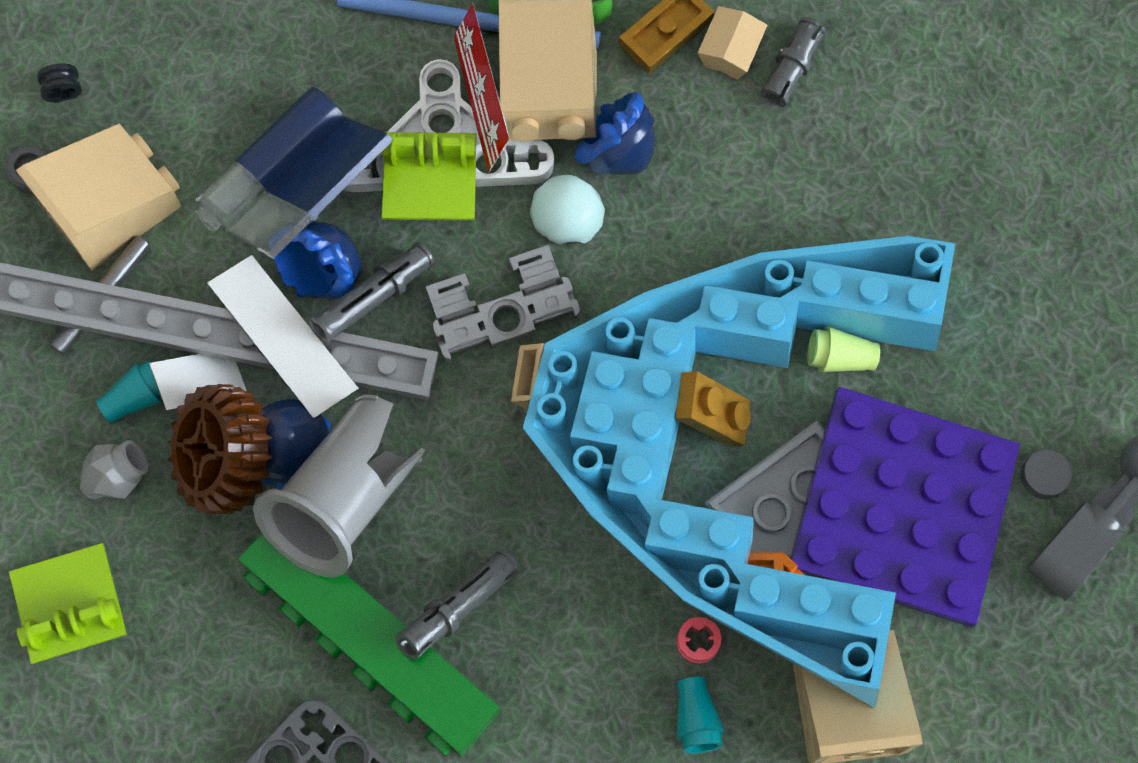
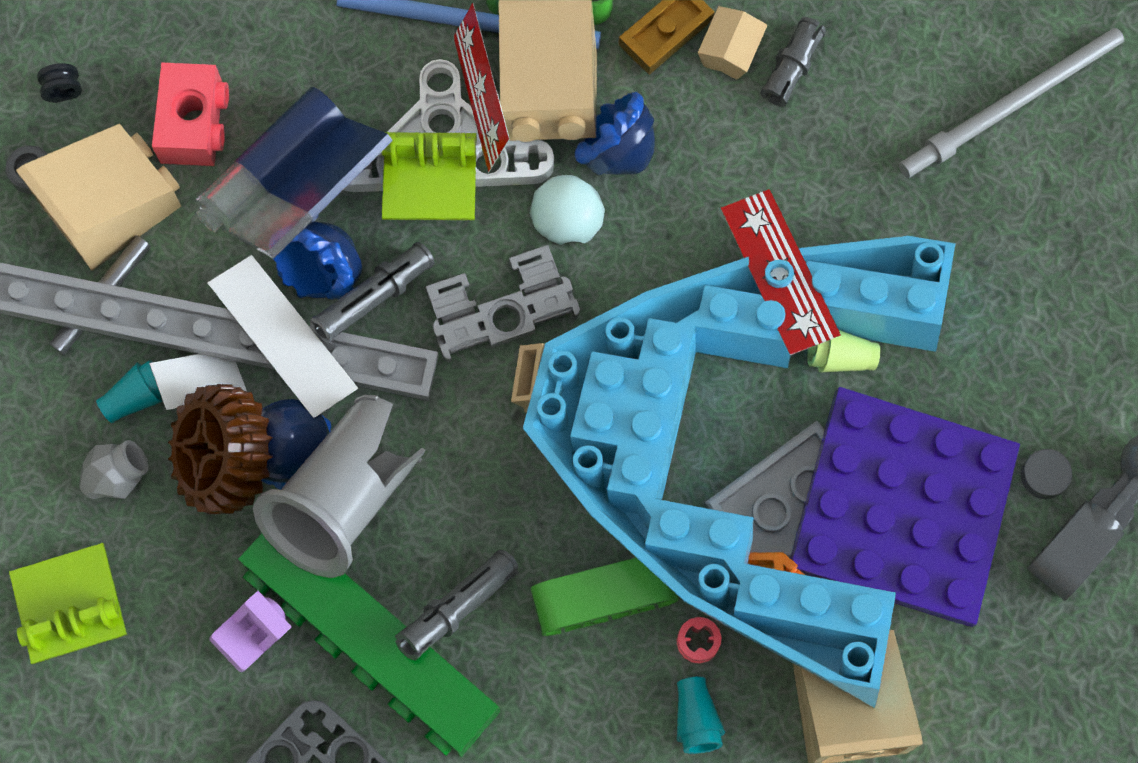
pearl gold plate [675,371,751,446] -> none
none -> coral brick [152,62,229,166]
none -> lavender bracket [209,591,292,672]
none -> bright green beam [530,558,679,636]
none -> red sticker [721,189,841,355]
none -> light grey bar [898,28,1124,178]

